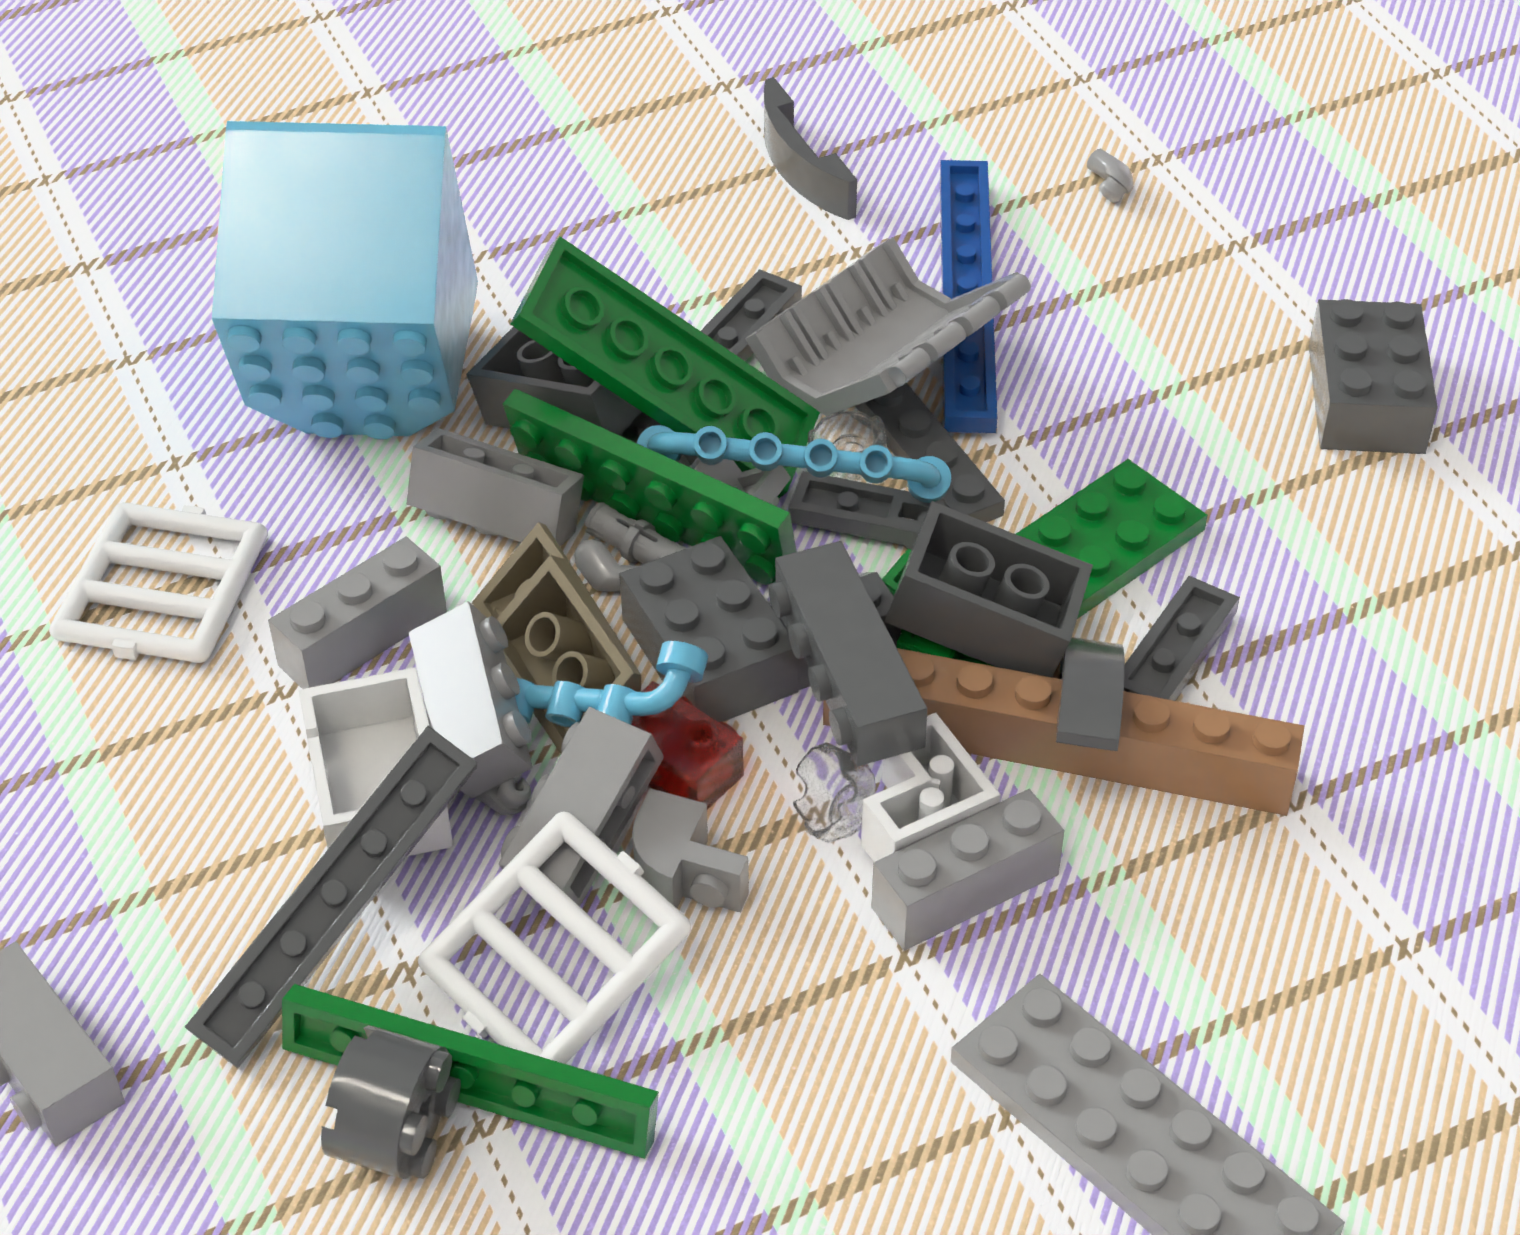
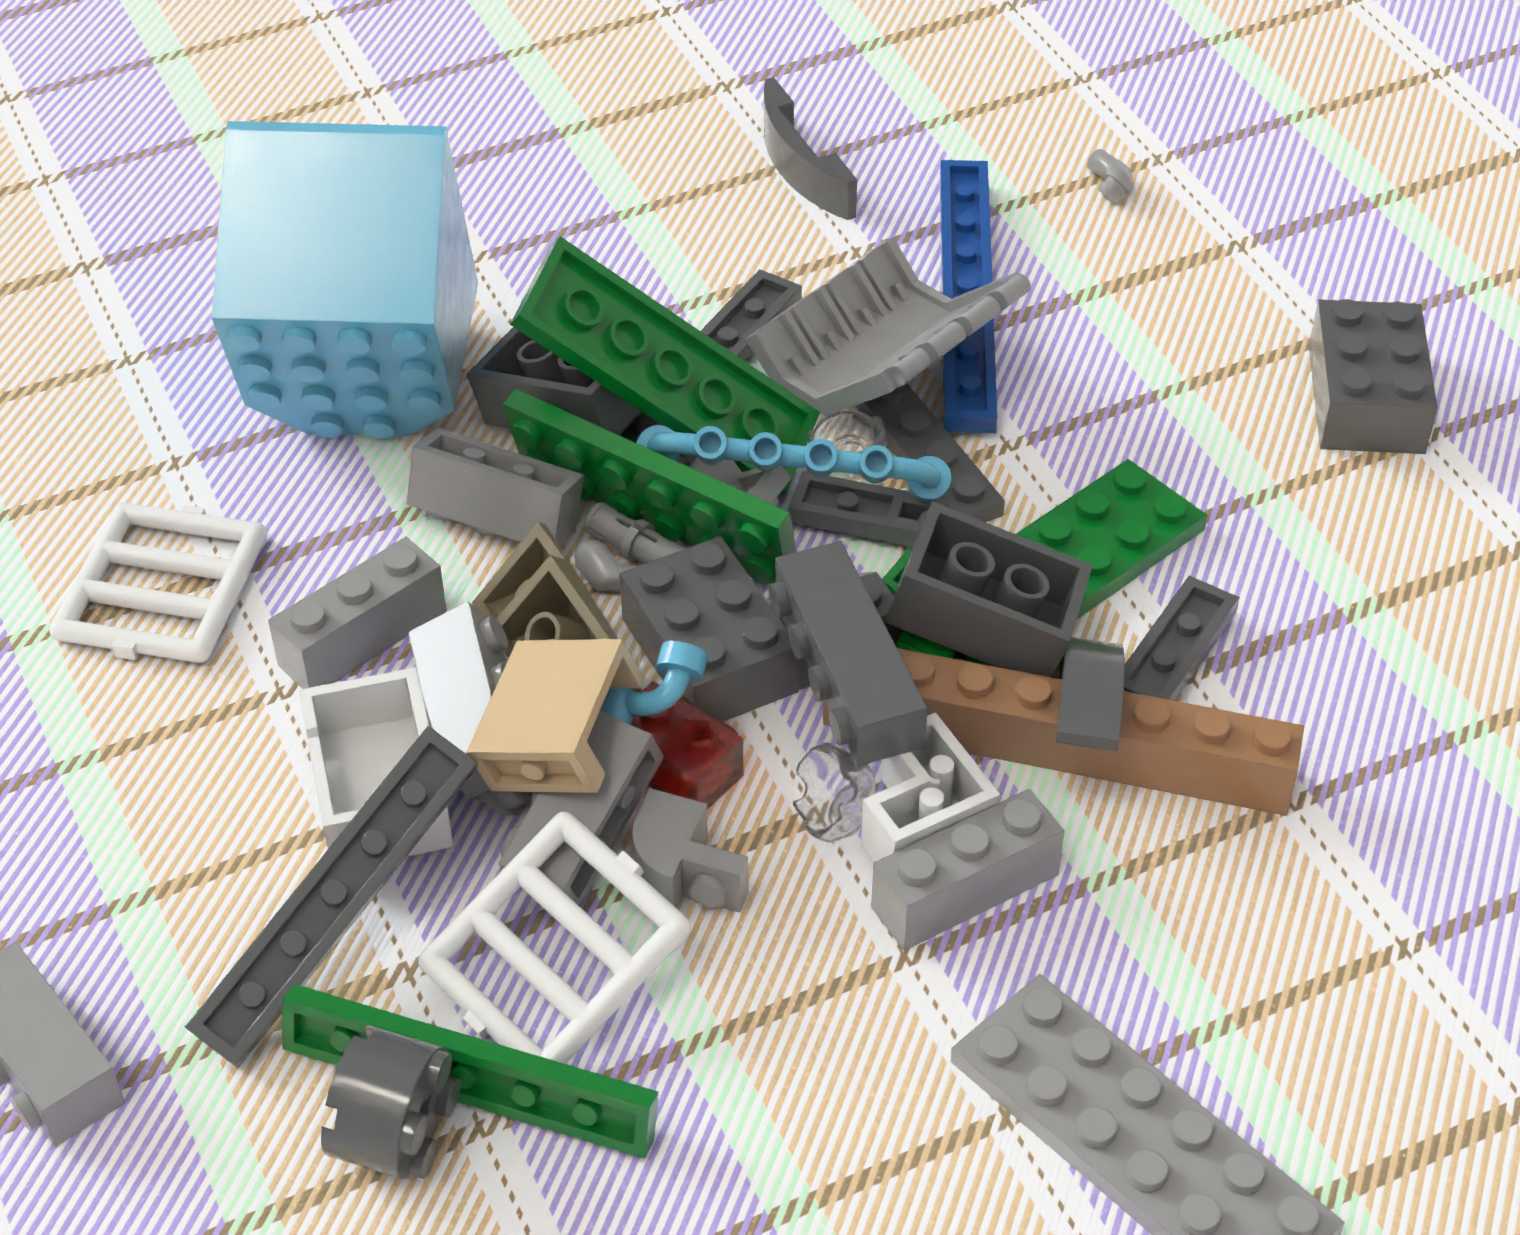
none -> tan panel [466,638,645,793]

